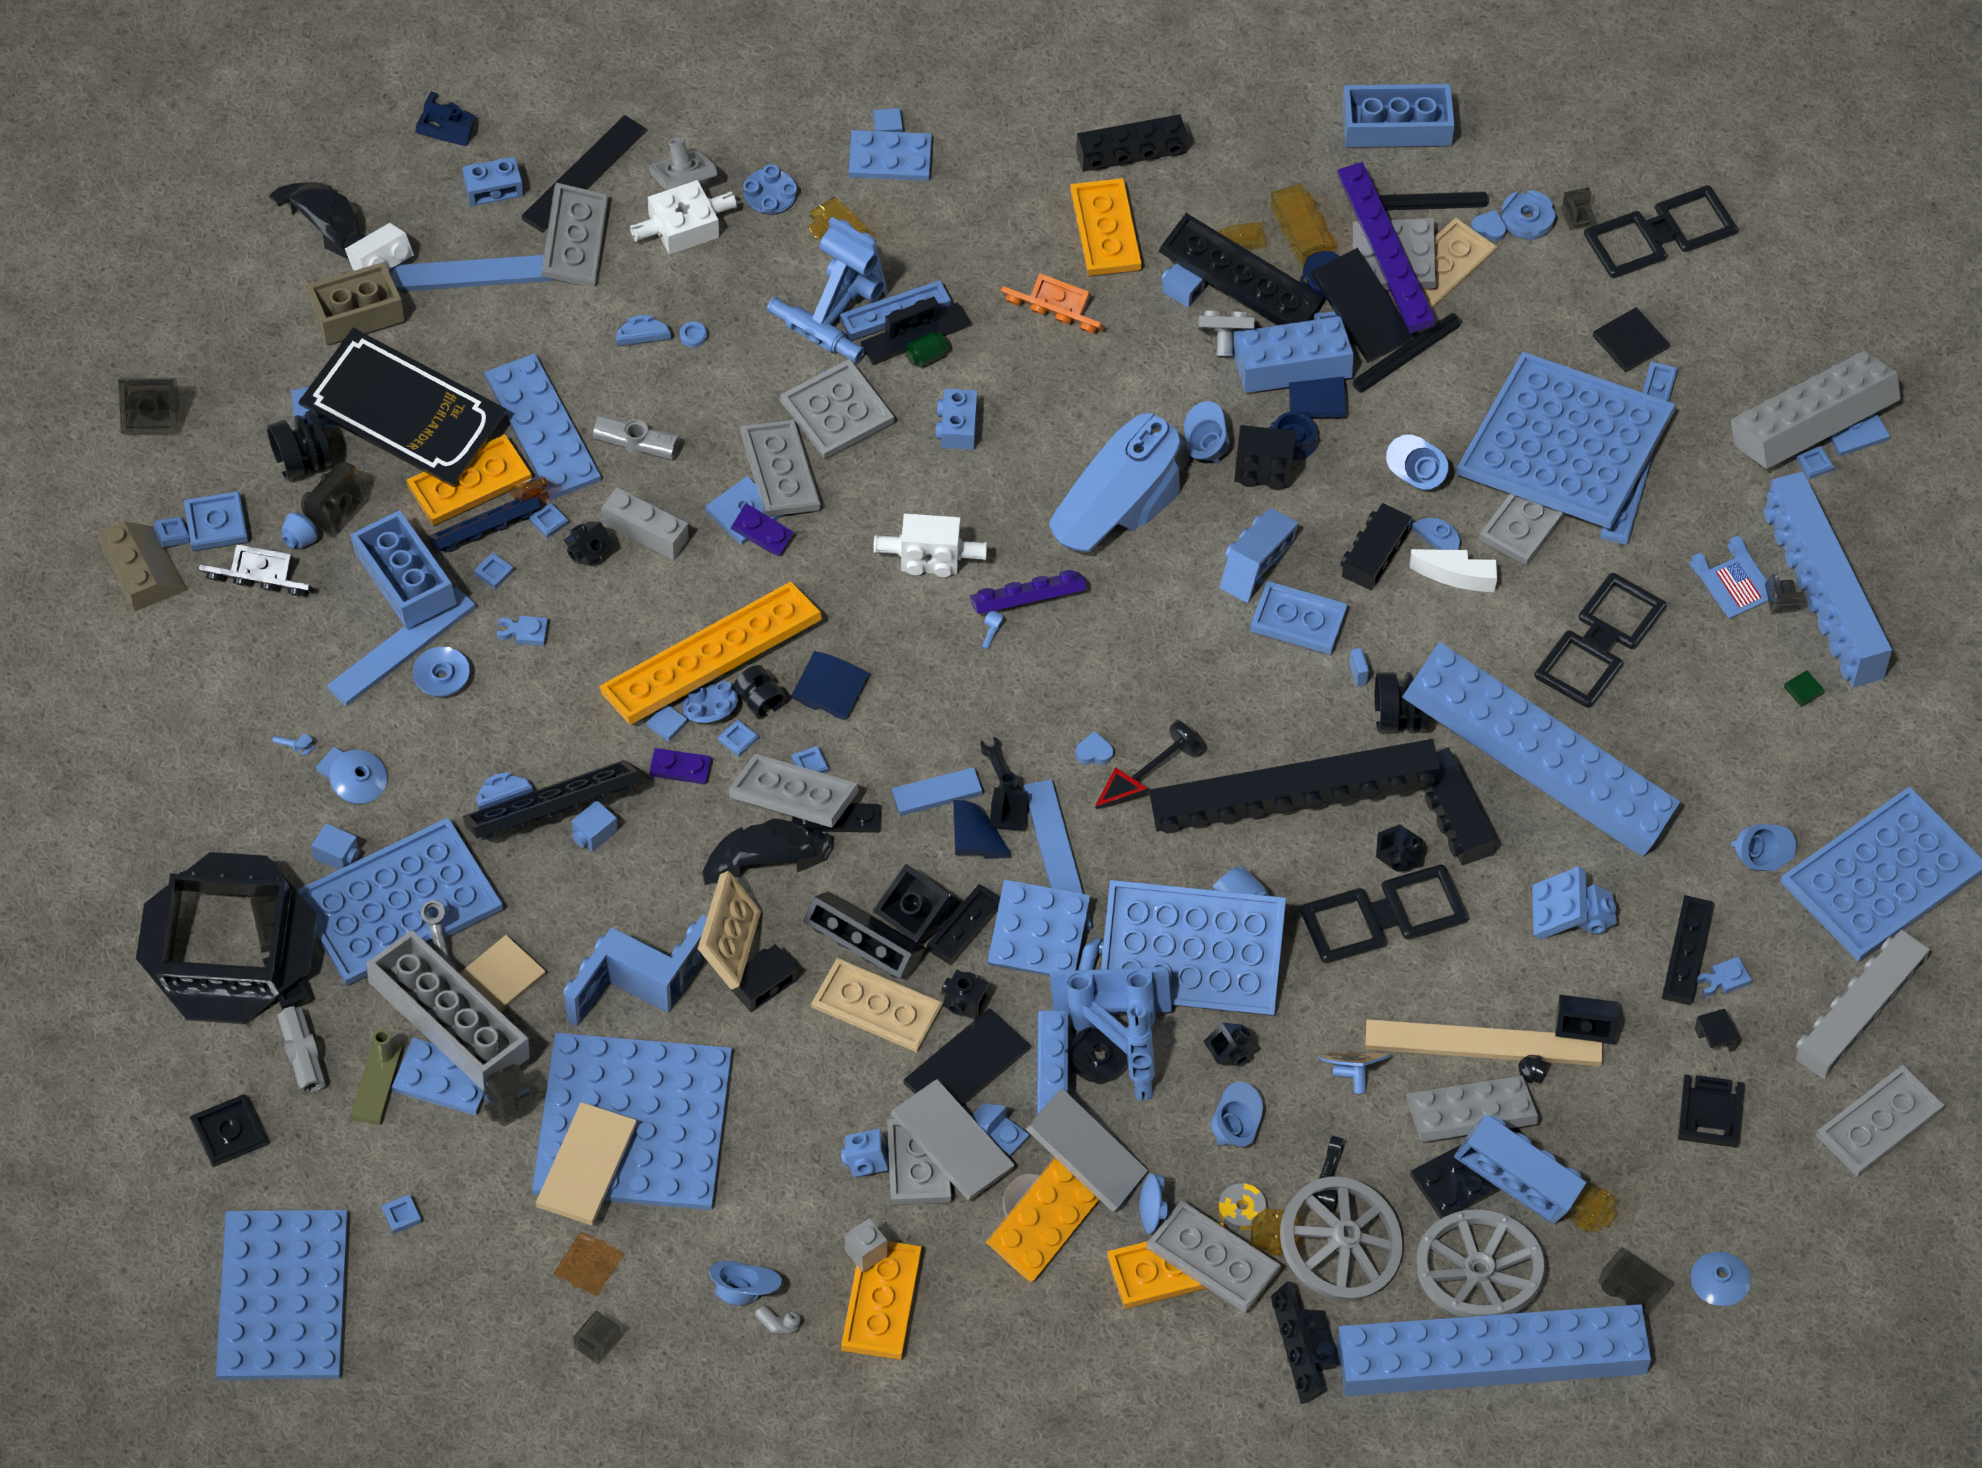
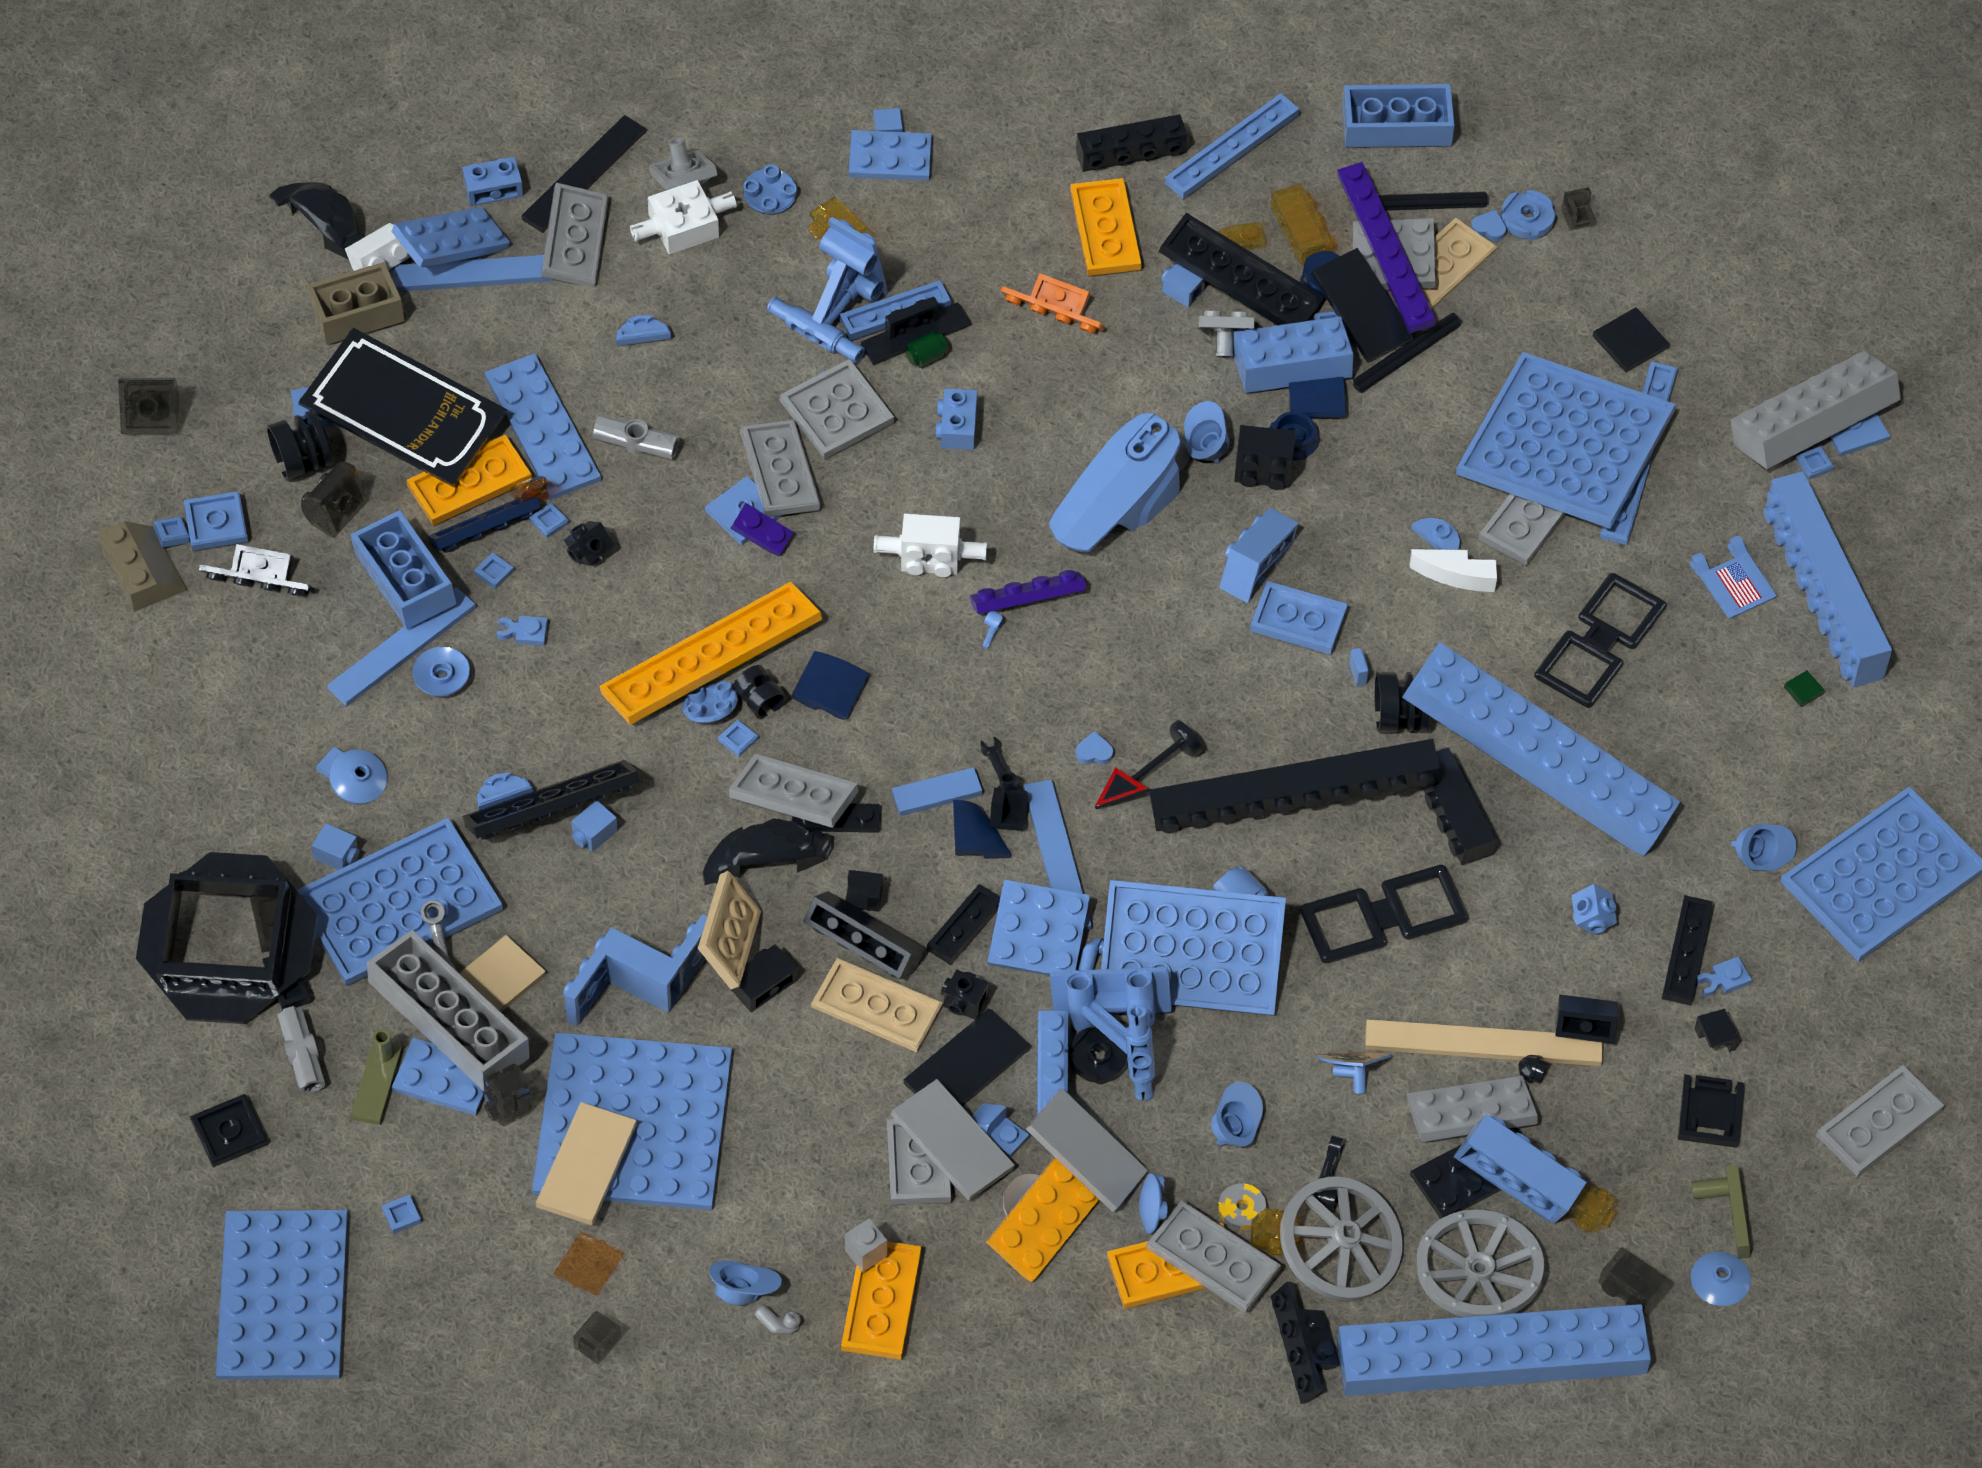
medium blue hand [273,734,314,755] -> none
medium blue cone [281,512,317,549] -> none
dark blue slope [415,91,476,146] -> none
light grey brick [602,487,689,560] -> none
medium blue tile [647,705,687,742] -> none
dark purple plate [649,748,711,785] -> none
medium blue tile [680,321,707,347] -> none
medium blue tile [791,746,829,773] -> none
medium blue brick [841,1129,888,1177] -> none
black slope [873,864,961,944] -> none
black brick [1203,1022,1257,1066] -> none
black brick [1340,503,1412,591] -> none
black brick [1376,824,1422,871] -> none
medium blue piece [1386,435,1448,490] -> none
medium blue plate [1532,866,1587,938] -> none
black bar [1584,185,1738,278] -> none
clear smoke panel [1765,574,1805,615] -> none
light grey brick [1796,930,1930,1079] -> none
none -> medium blue plate [391,207,510,268]
none -> black panel [845,870,883,912]
none -> medium blue plate [1165,93,1299,199]
none -> olive piece [1691,1165,1750,1259]

